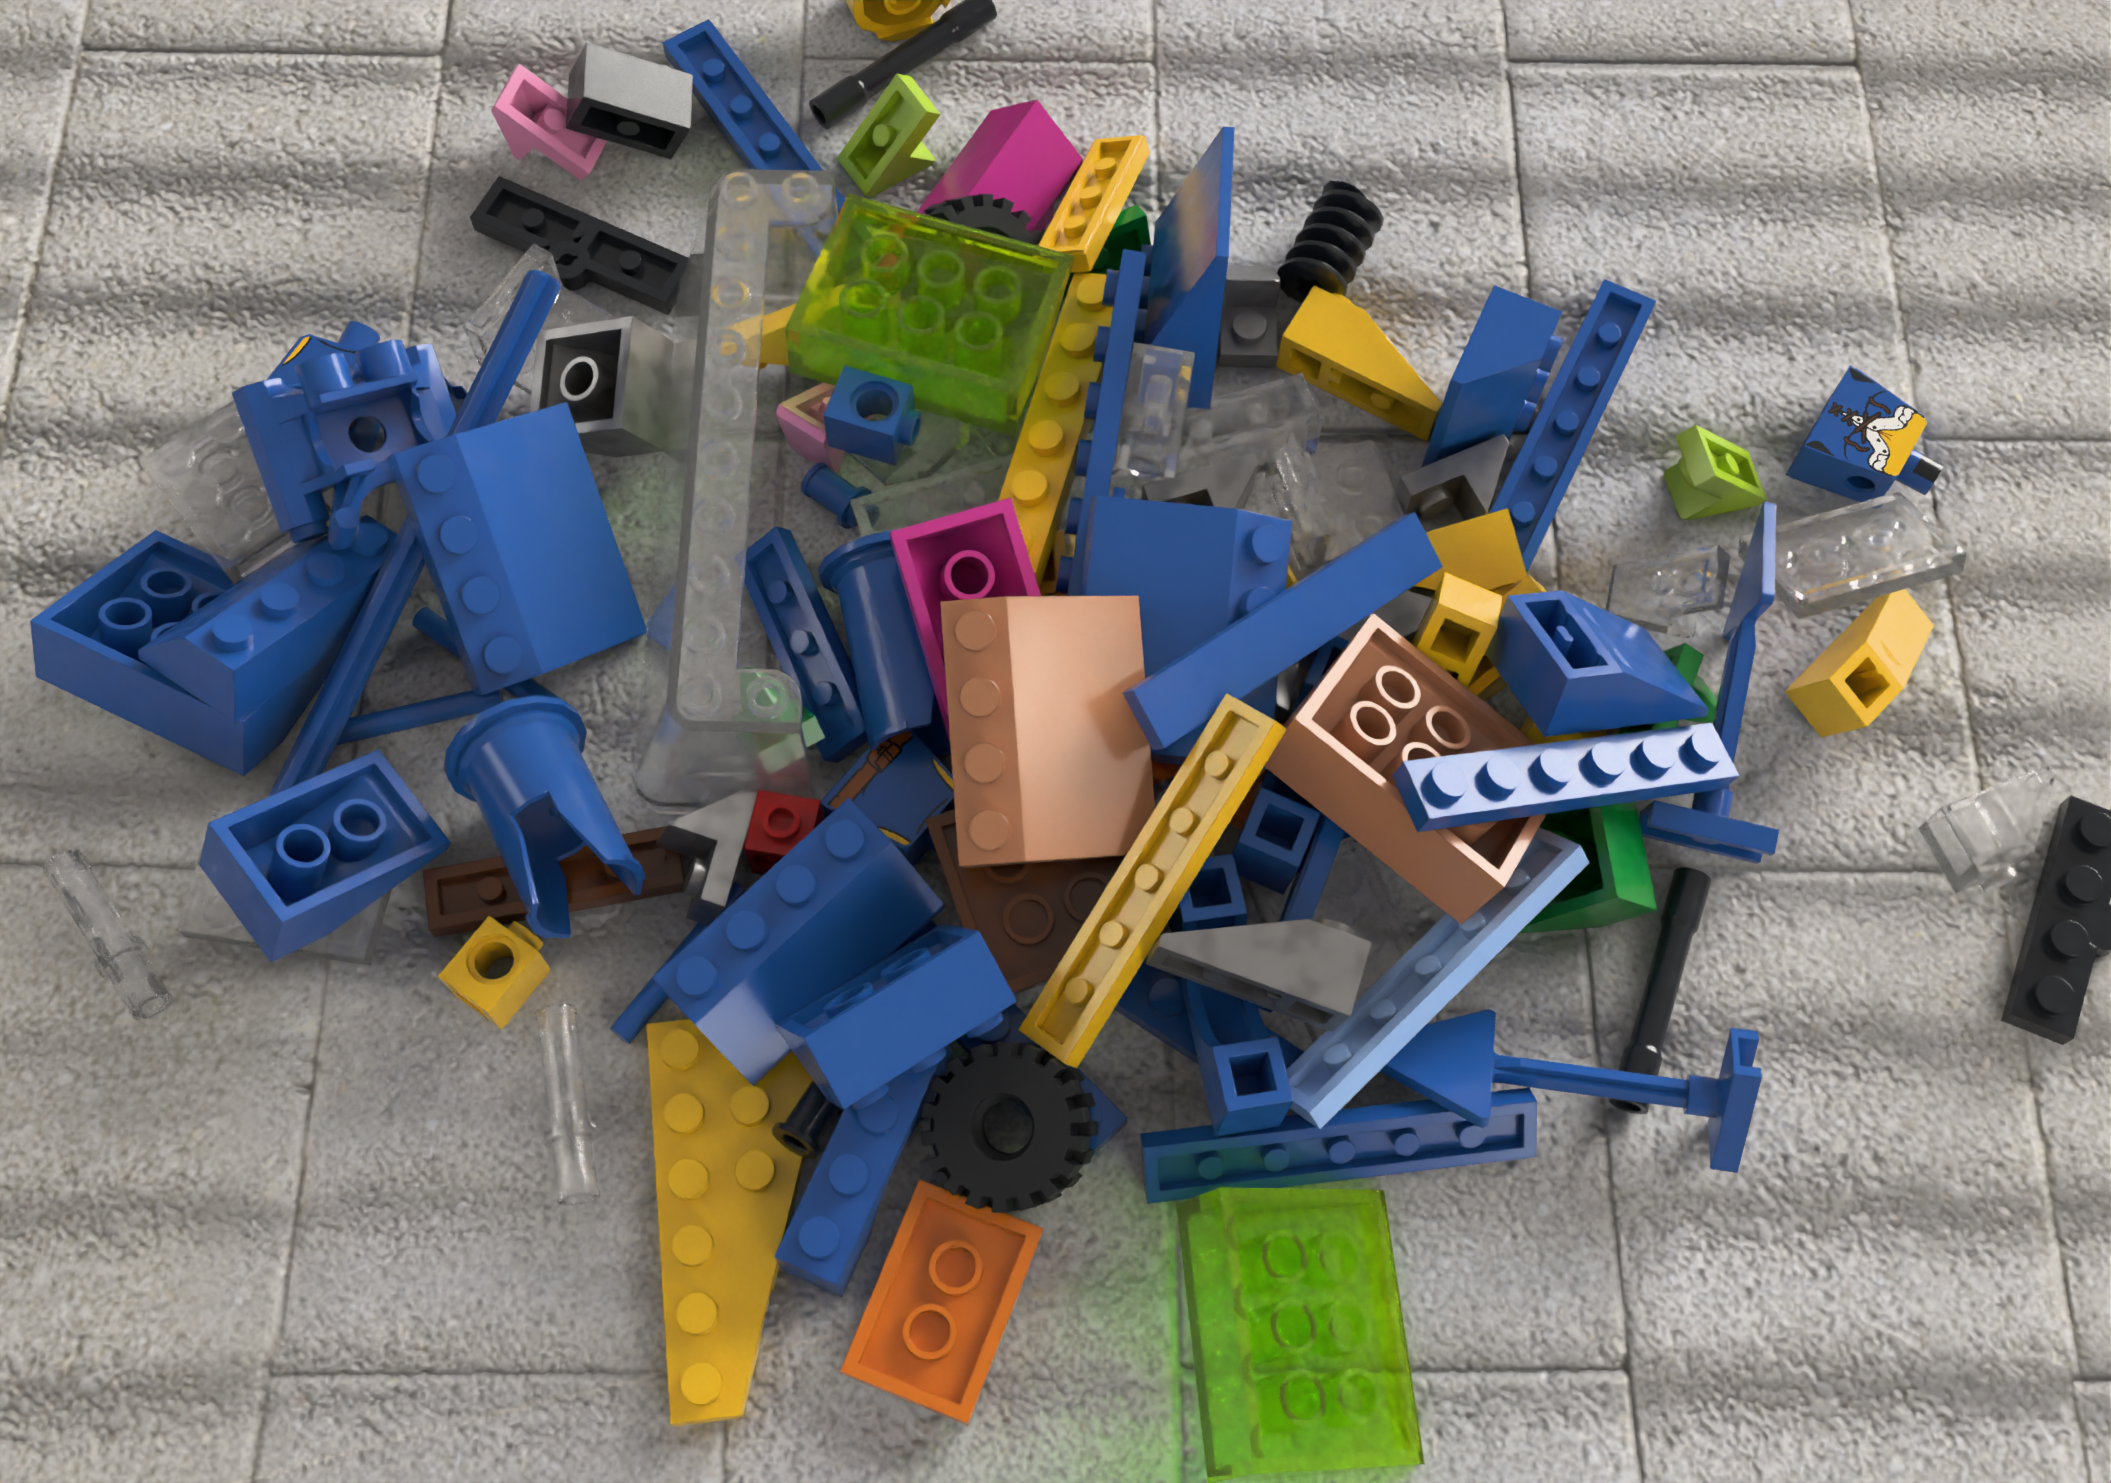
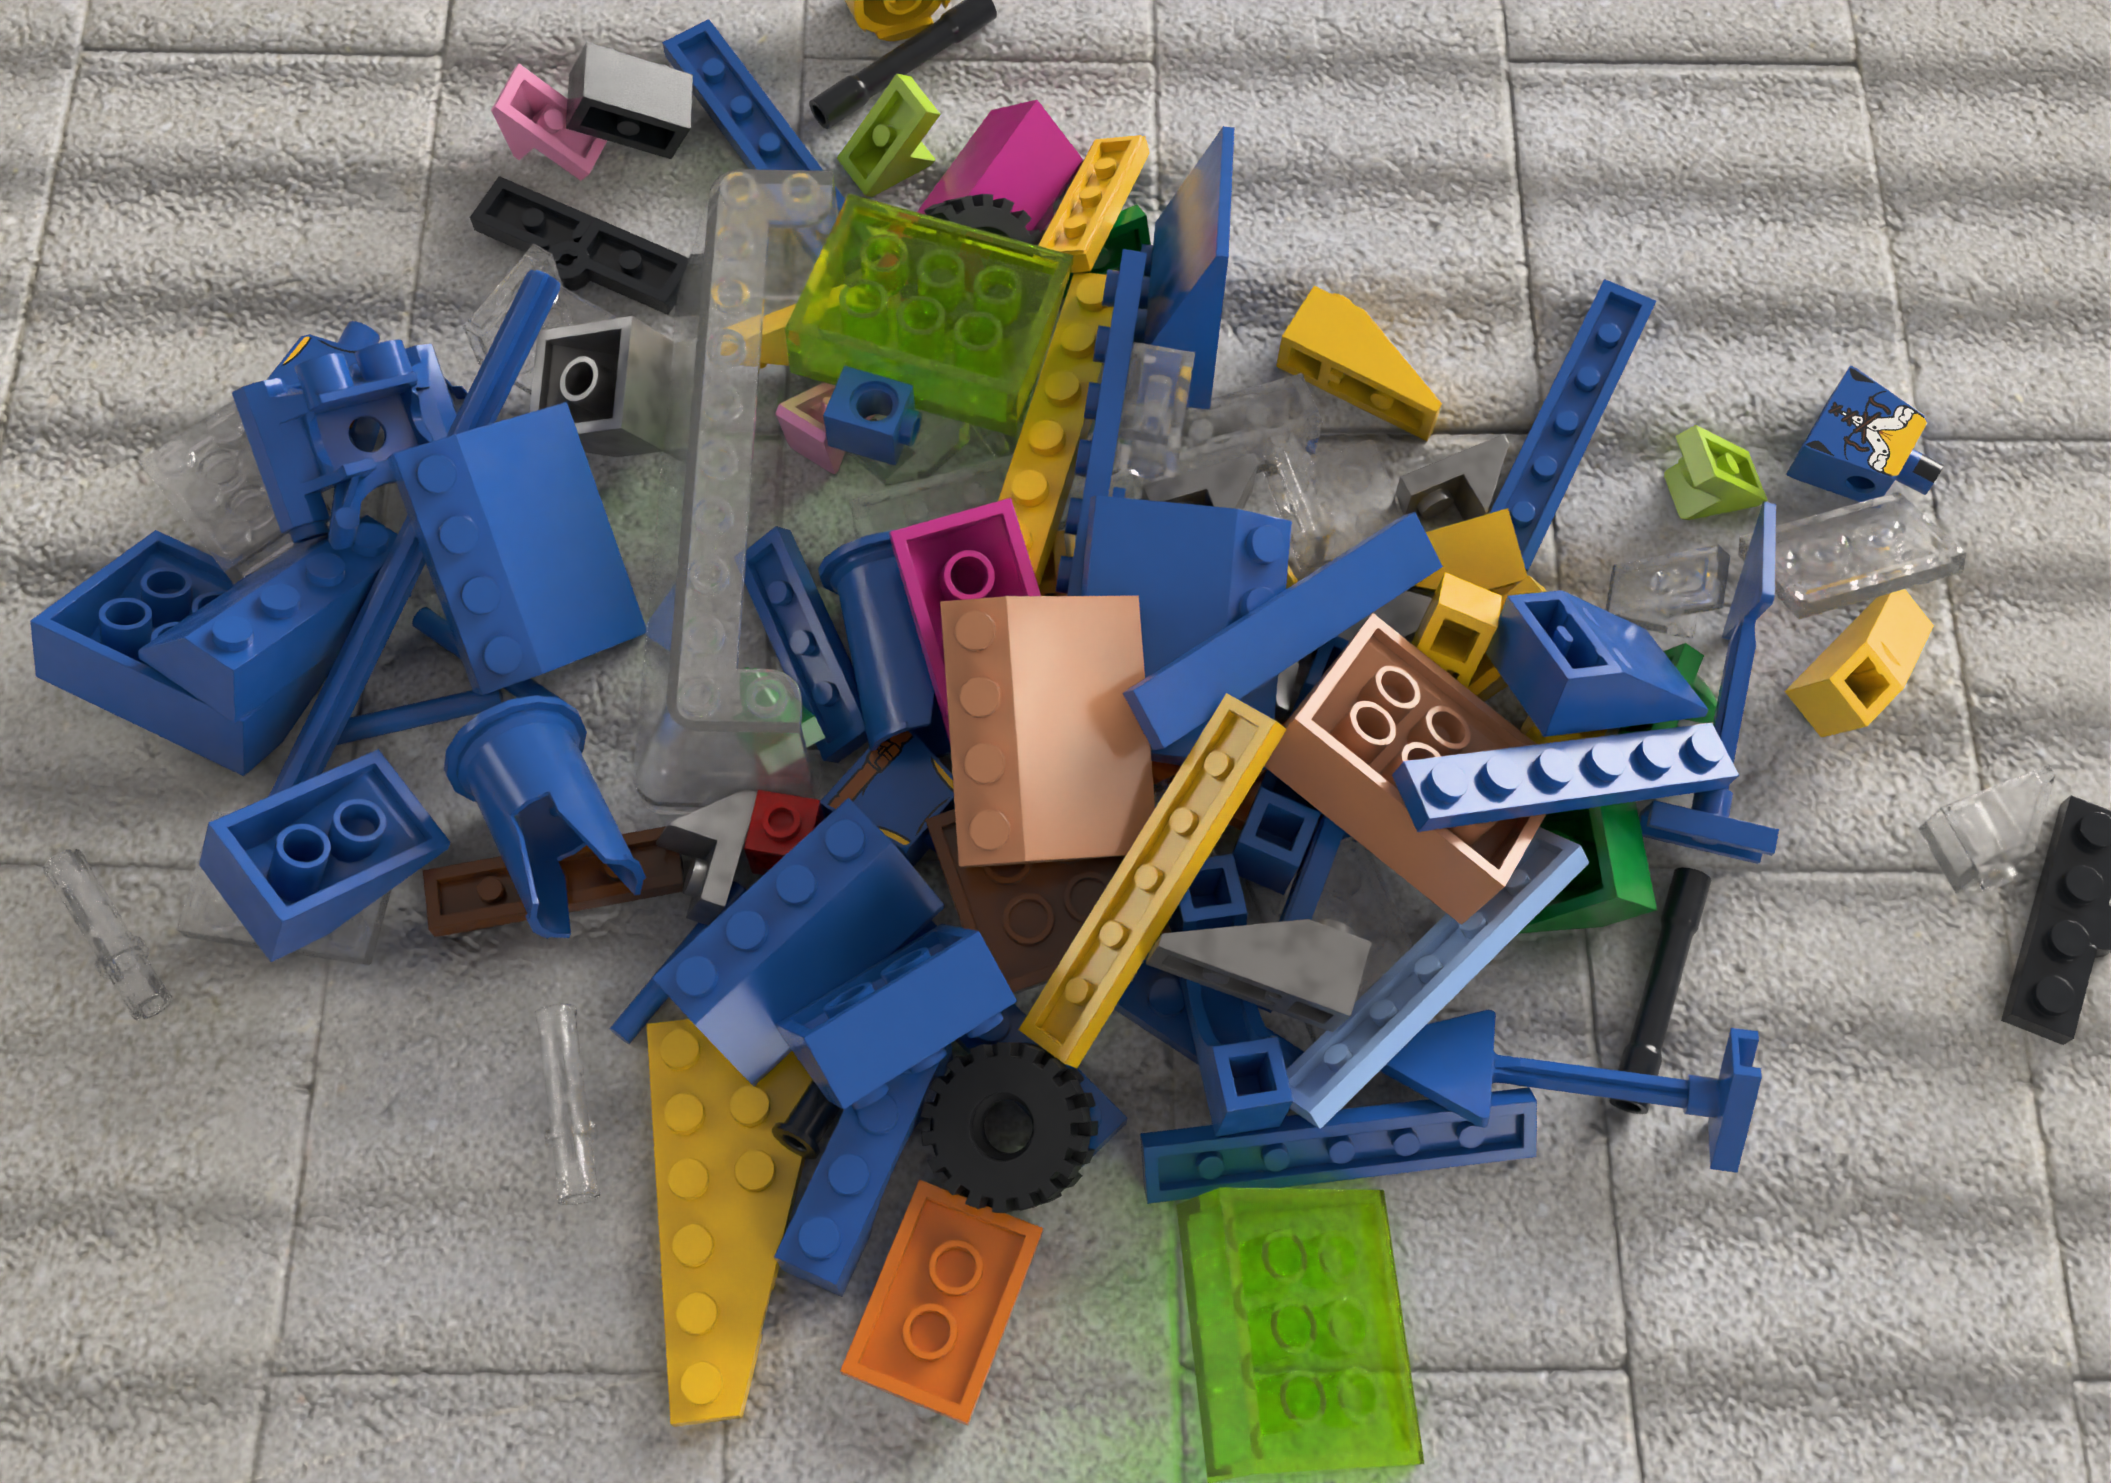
yellow brick [438,916,551,1030] -> none
blue pin [801,462,878,530] -> none
flat silver slope [1218,265,1280,368] -> none
black piece [1277,181,1384,303] -> none
blue slope [1421,285,1564,468] -> none

